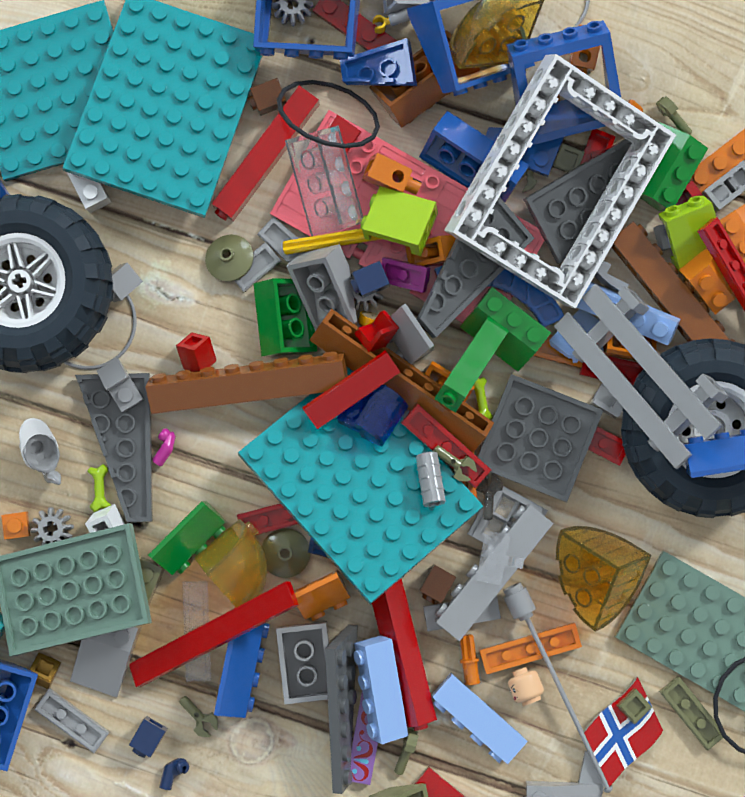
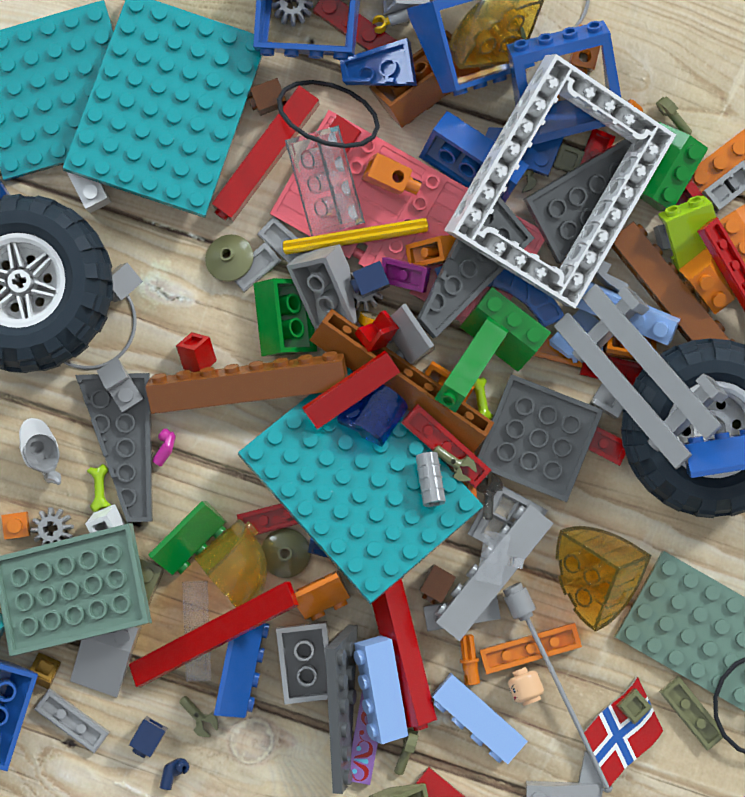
lime panel [361,186,438,256] -> none

